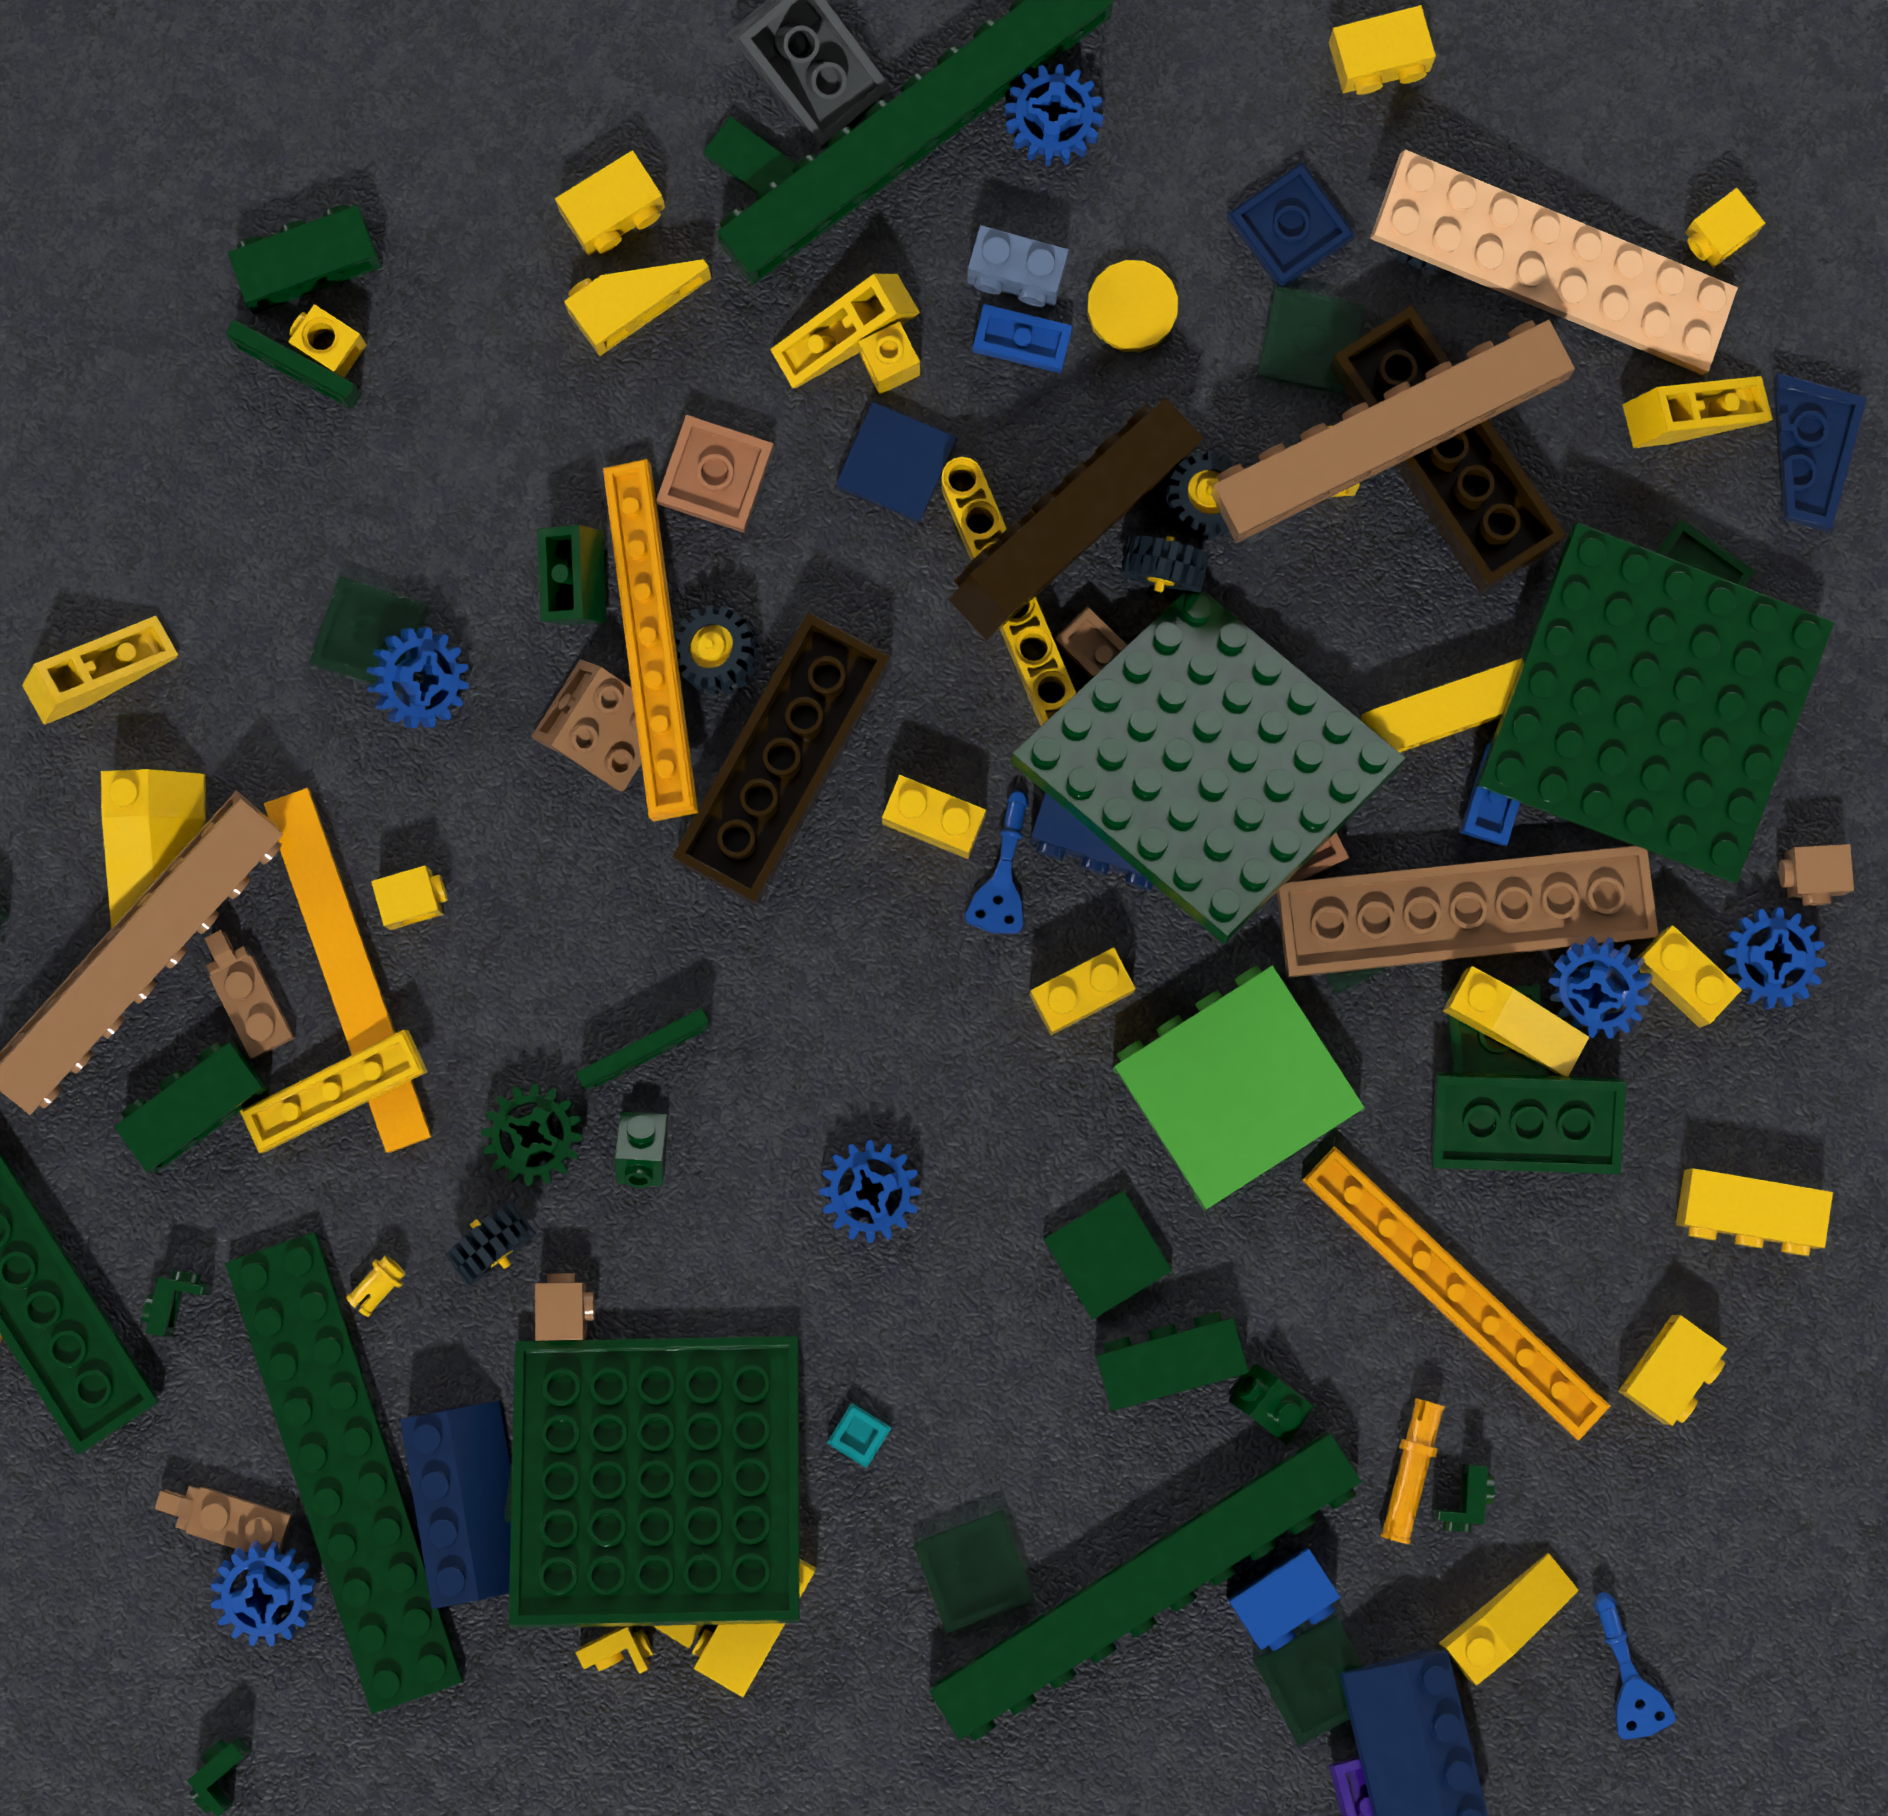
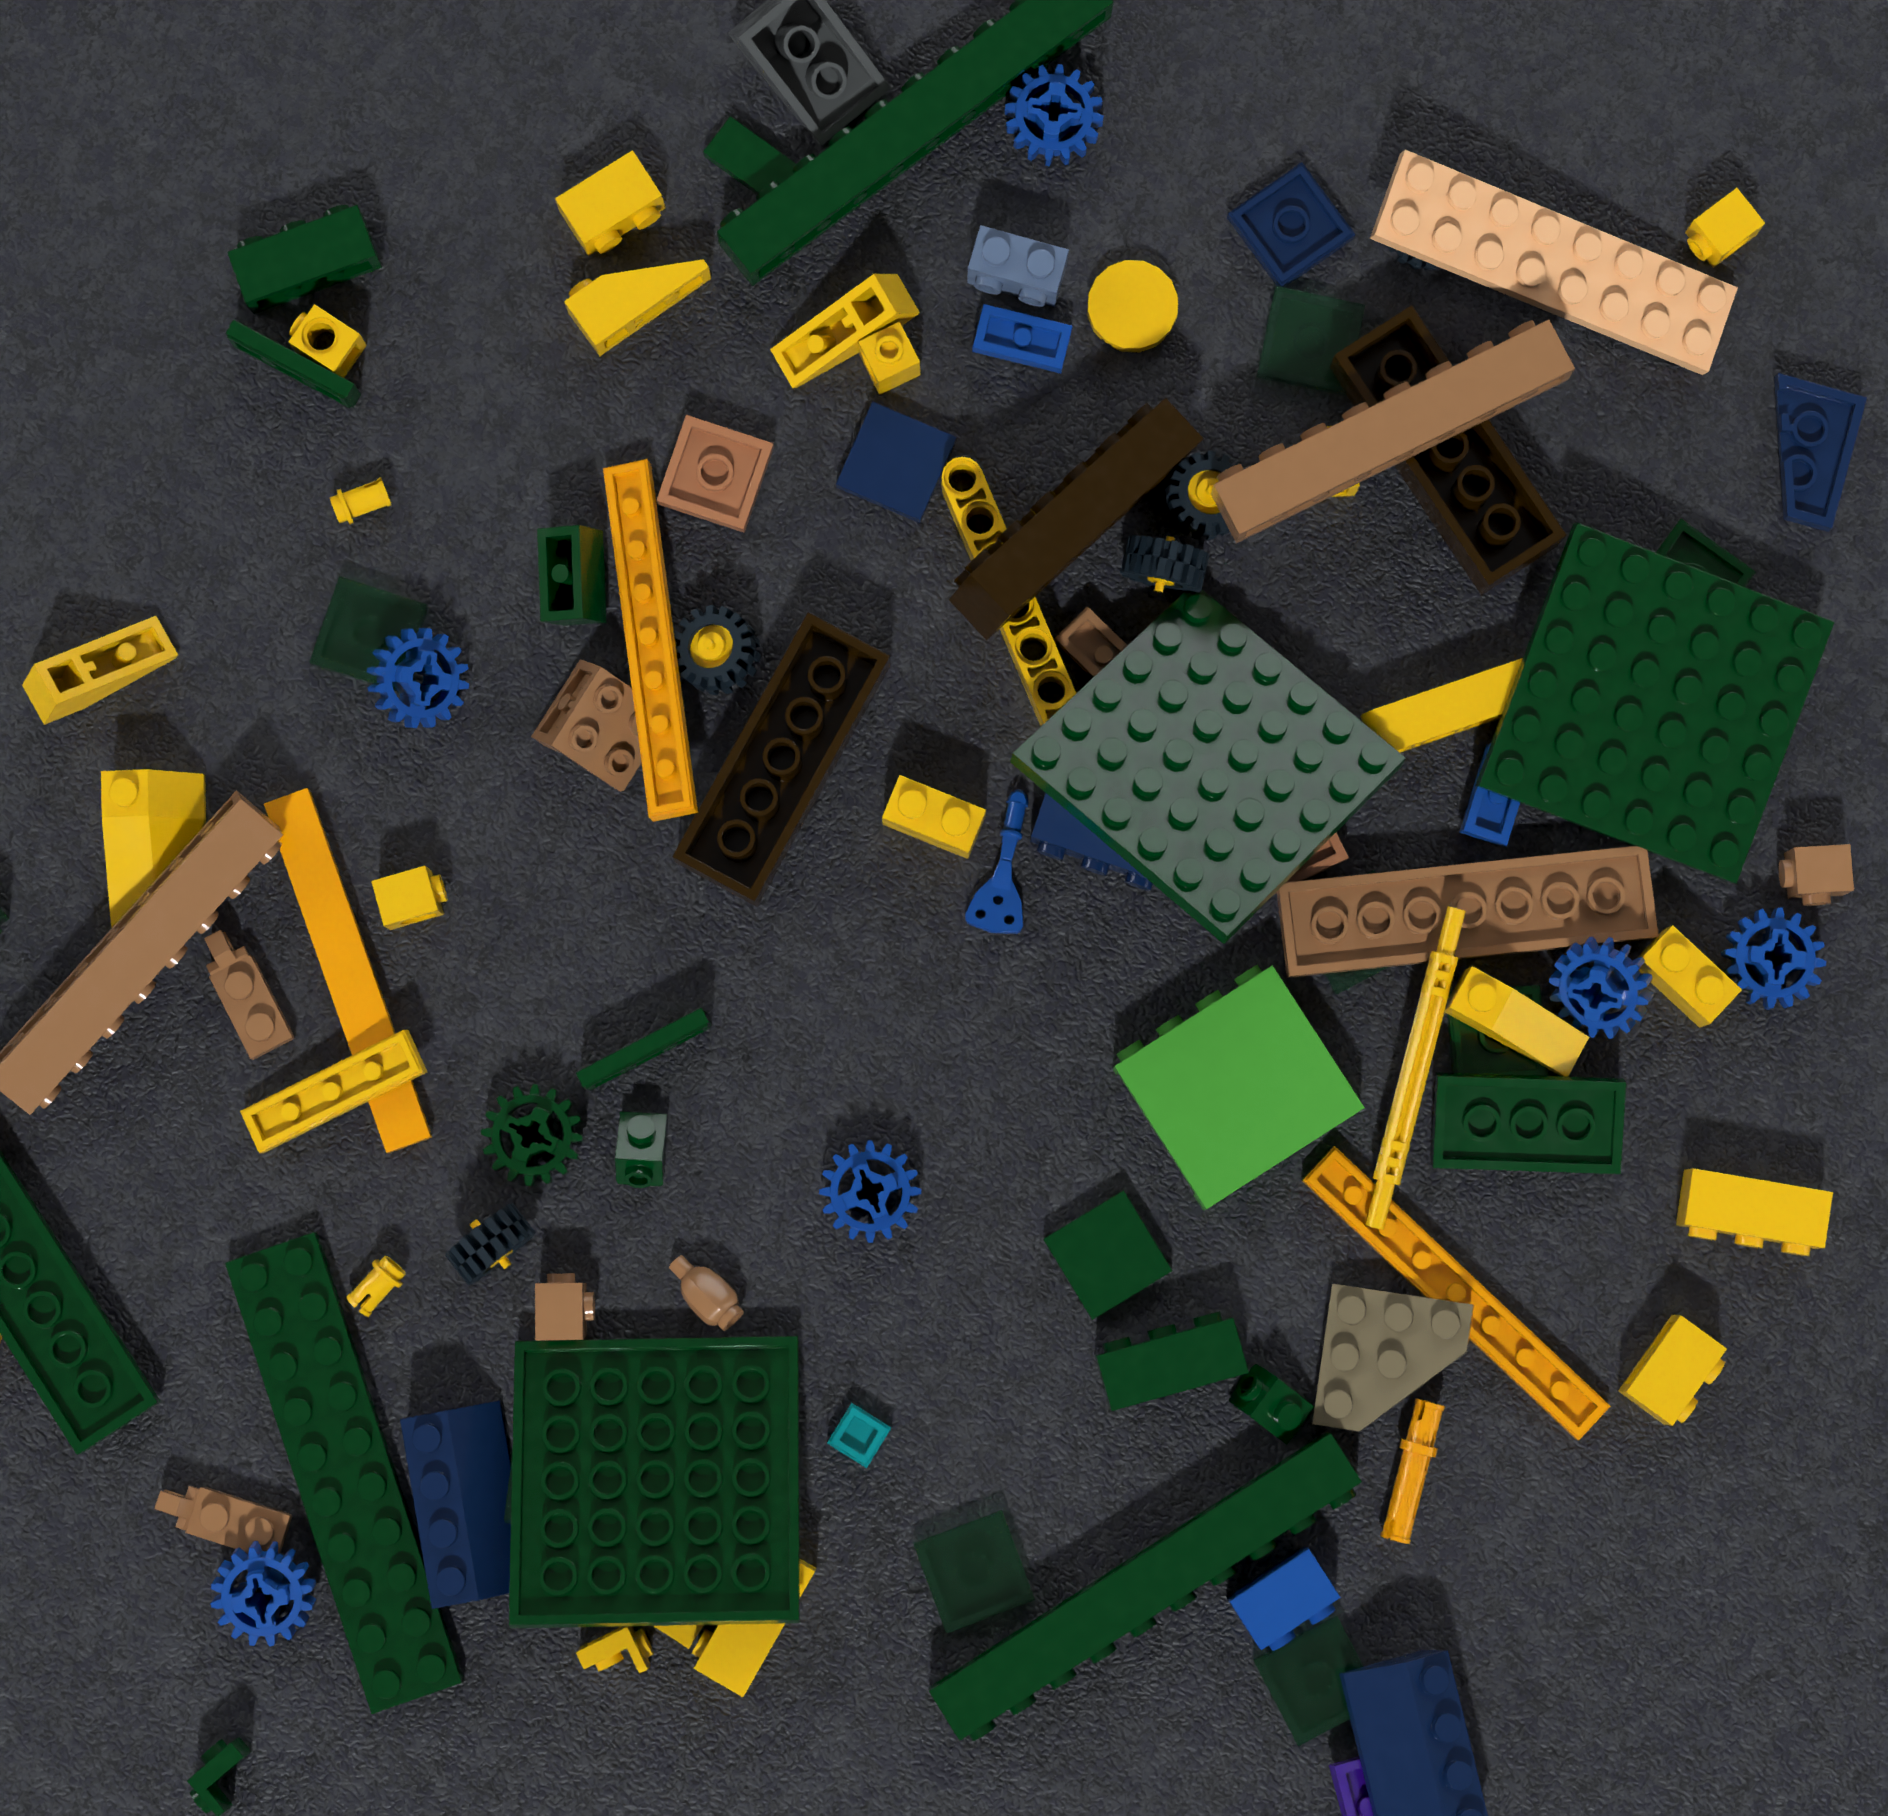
dark green brick [114,1042,269,1174] -> none
dark green bracket [142,1270,212,1337] -> none
yellow brick [1029,947,1136,1036] -> none
yellow brick [1328,5,1436,95] -> none
dark green bracket [1432,1463,1495,1532] -> none
yellow slope [1439,1553,1579,1686] -> none
blue piece [1594,1592,1676,1740] -> none
yellow slope [1622,376,1773,448] -> none
none -> yellow pin [329,477,392,524]
none -> medium nougat plant [669,1255,744,1331]
none -> dark tan plate [1312,1284,1474,1432]
none -> yellow axle [1365,906,1466,1230]

